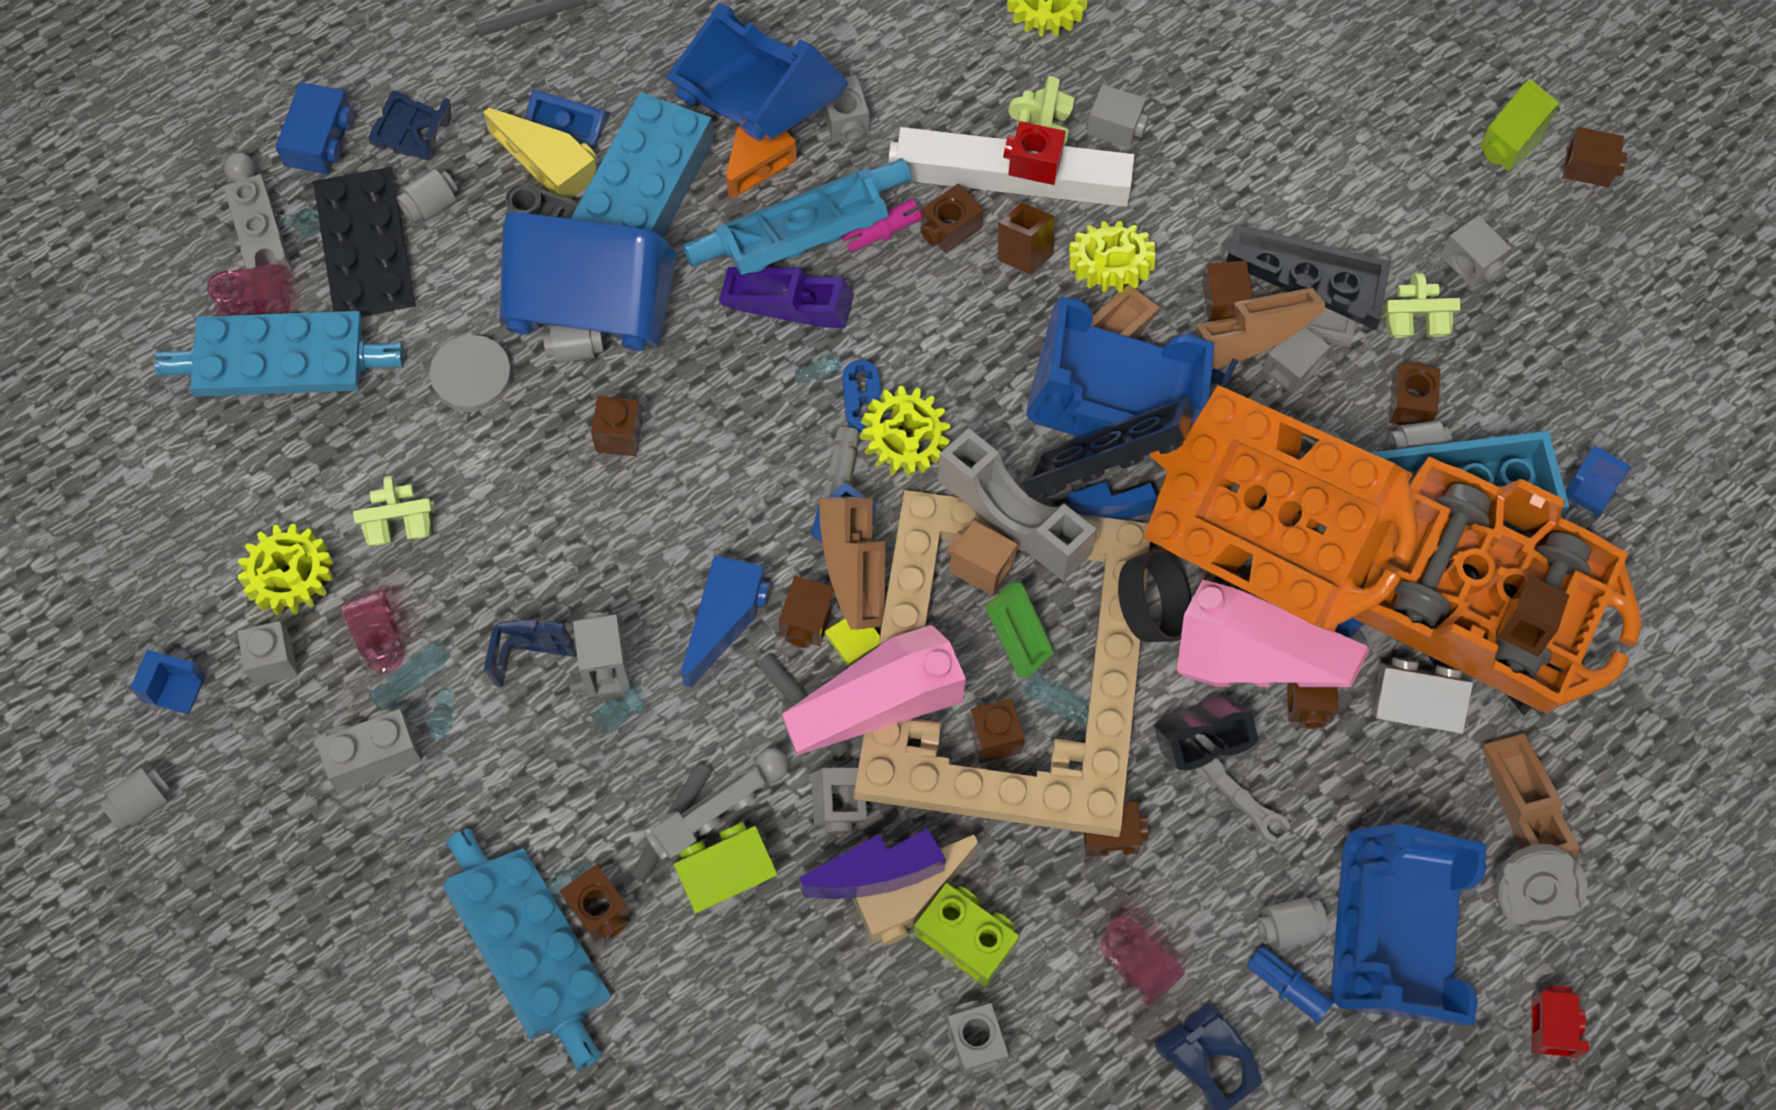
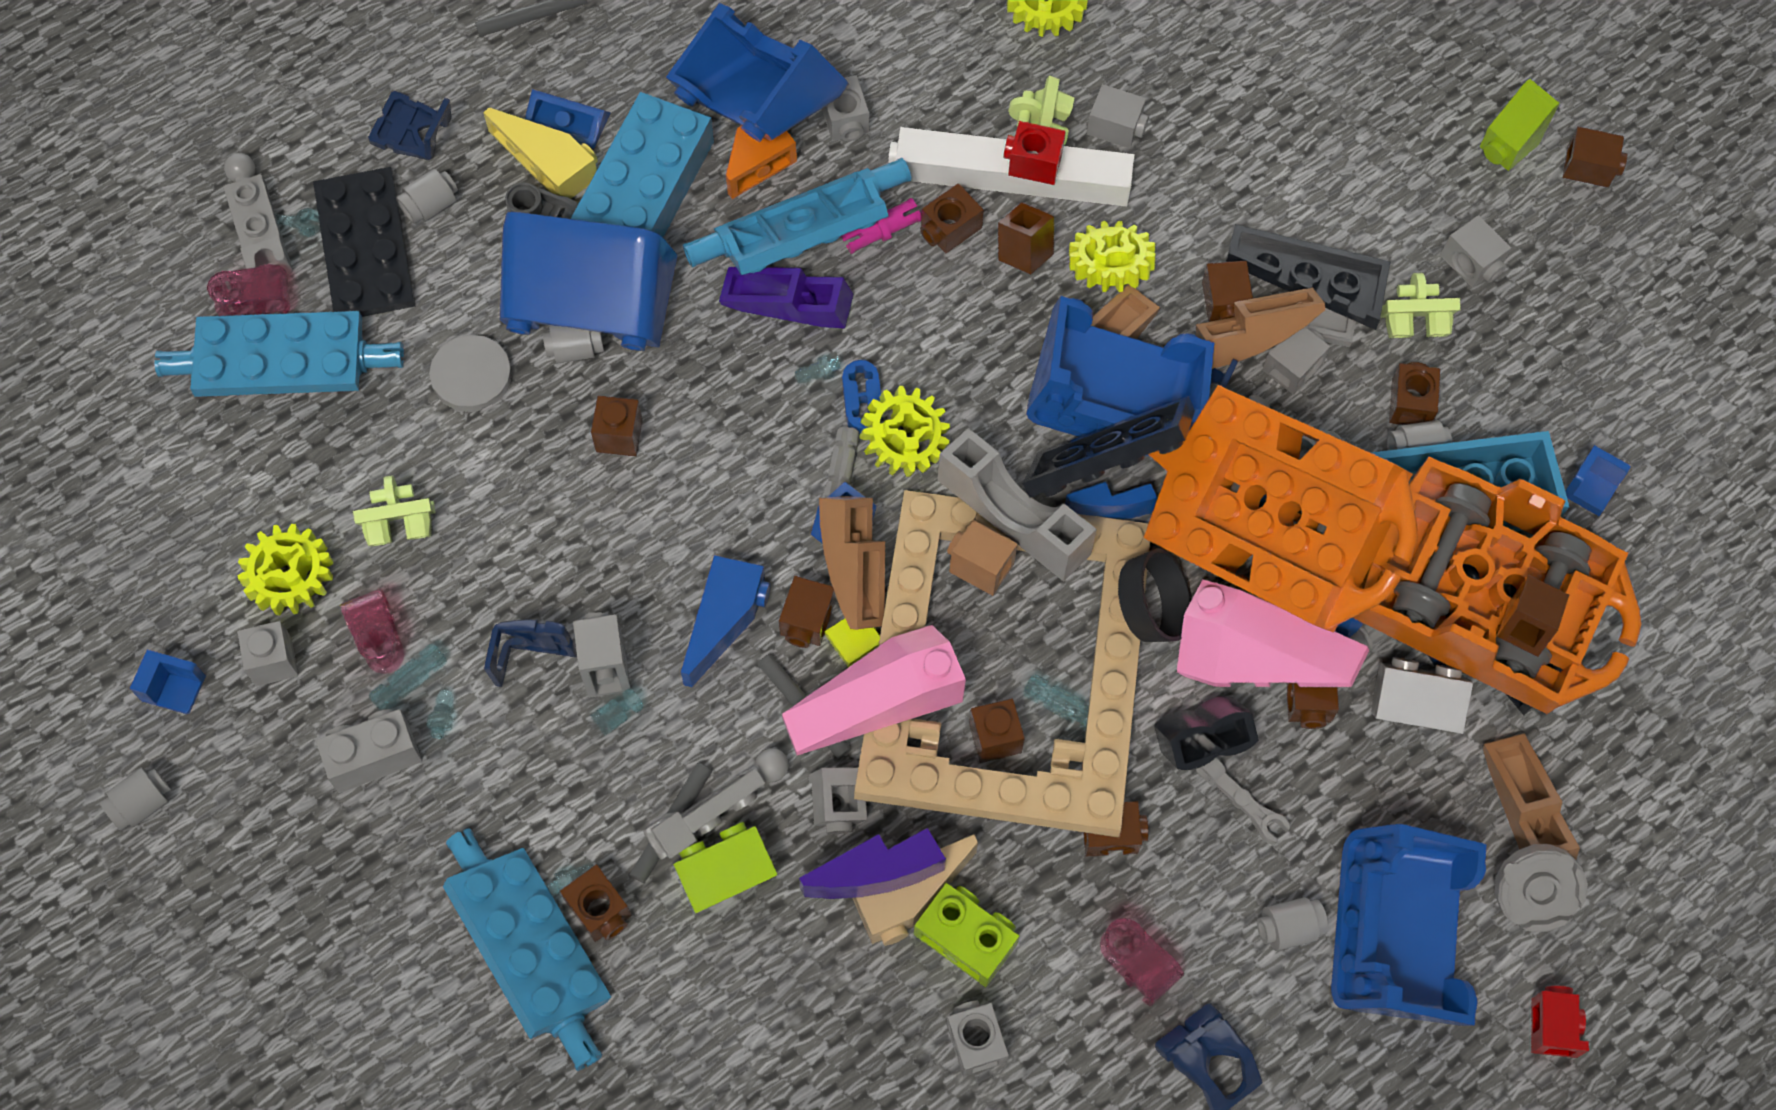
blue brick [275,82,354,174] -> none
bright green tile [985,582,1054,678] -> none
blue axle [1247,947,1335,1024] -> none

